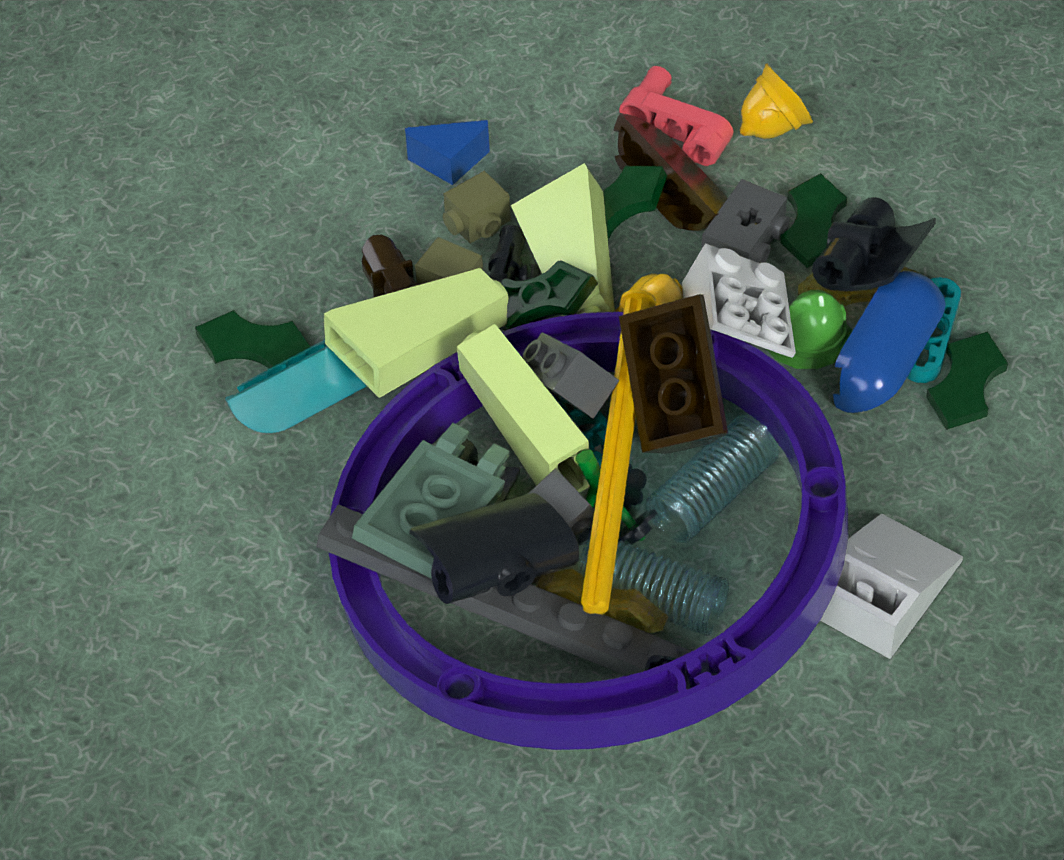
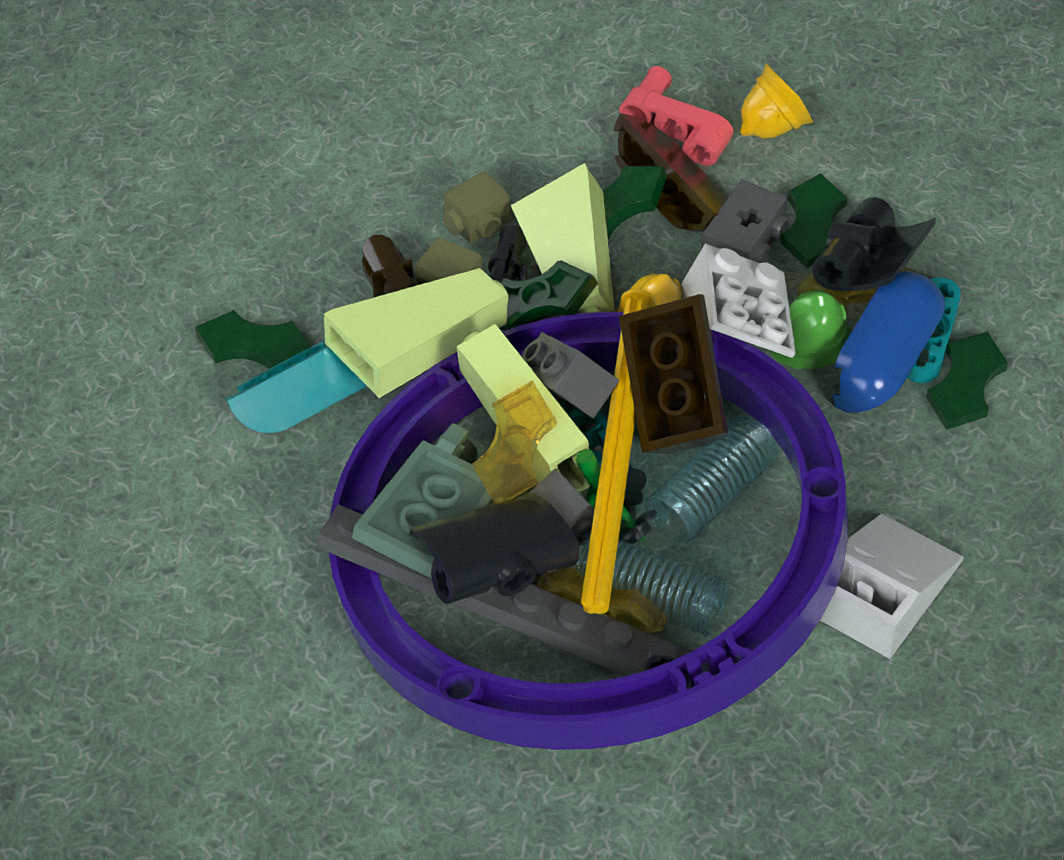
blue slope [405,120,490,185] -> none
none -> clear yellow tile [472,380,557,504]

